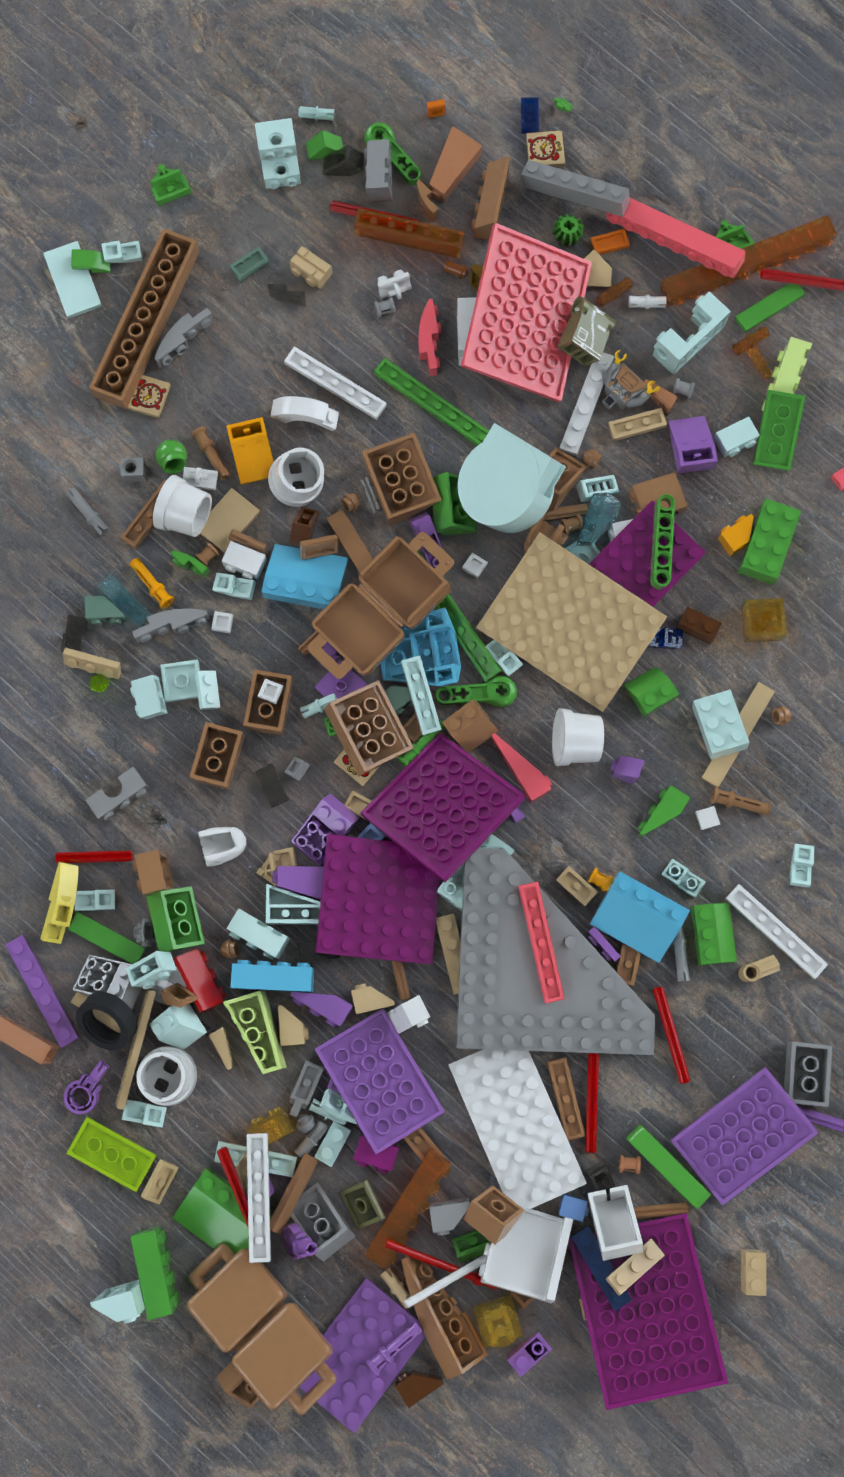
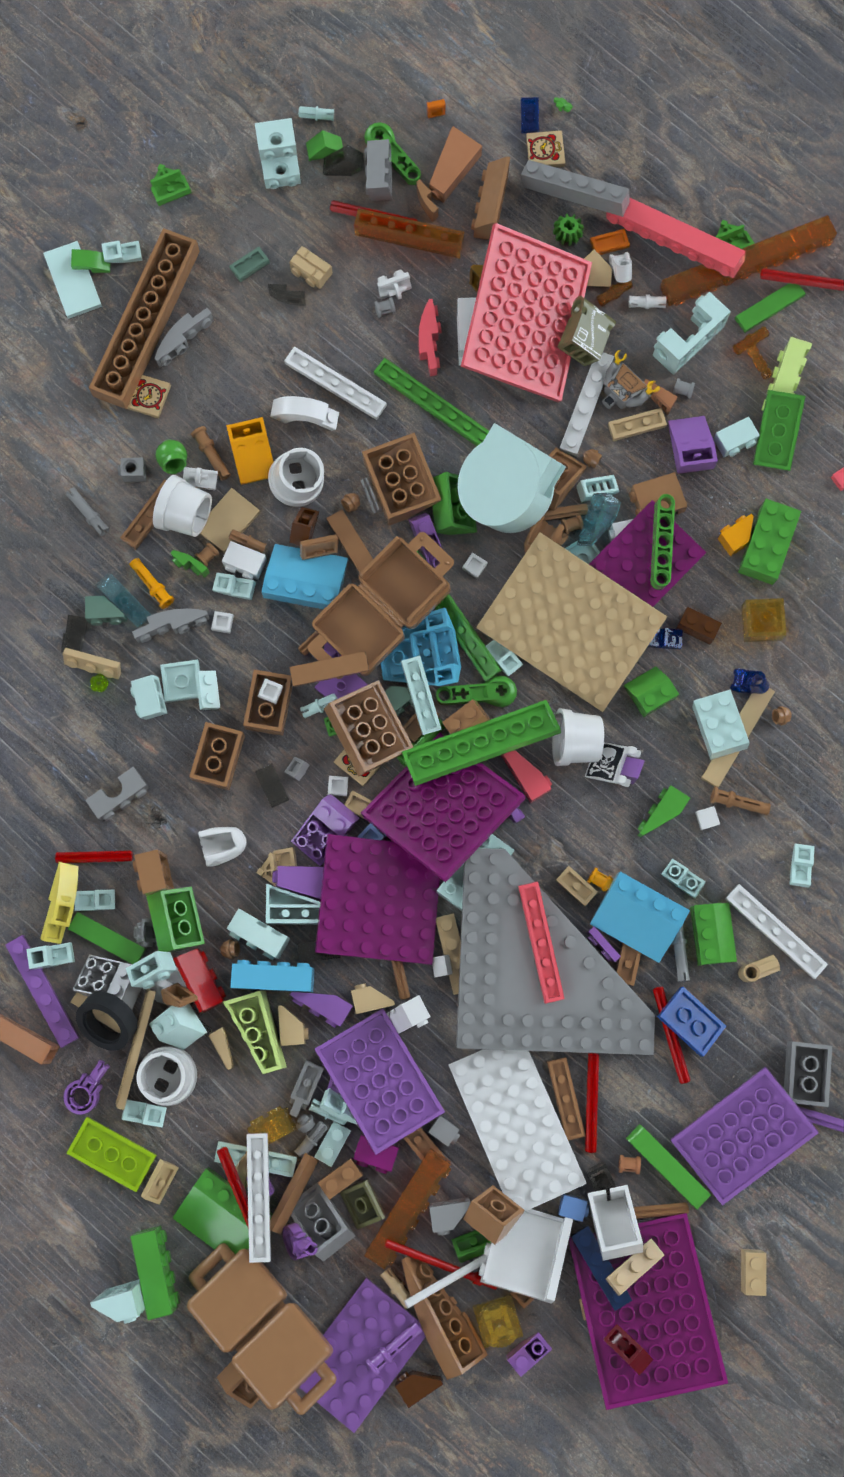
dark orange pin [444,260,468,279] -> none
none -> light aqua brick [26,942,75,969]
none -> medium nougat tile [289,651,369,687]
none -> medium nougat brick [318,1157,363,1200]
none -> white tile [328,776,348,797]
none -> bright green plate [402,700,561,786]
none -> light grey brick [428,1115,460,1146]
none -> white tile [432,955,453,978]
none -> white flag [585,742,641,787]
none -> dark red arch [603,1324,653,1376]
none -> white piece [609,252,632,283]
none -> plate [657,986,726,1057]
none -> clear blue piece [730,669,769,694]

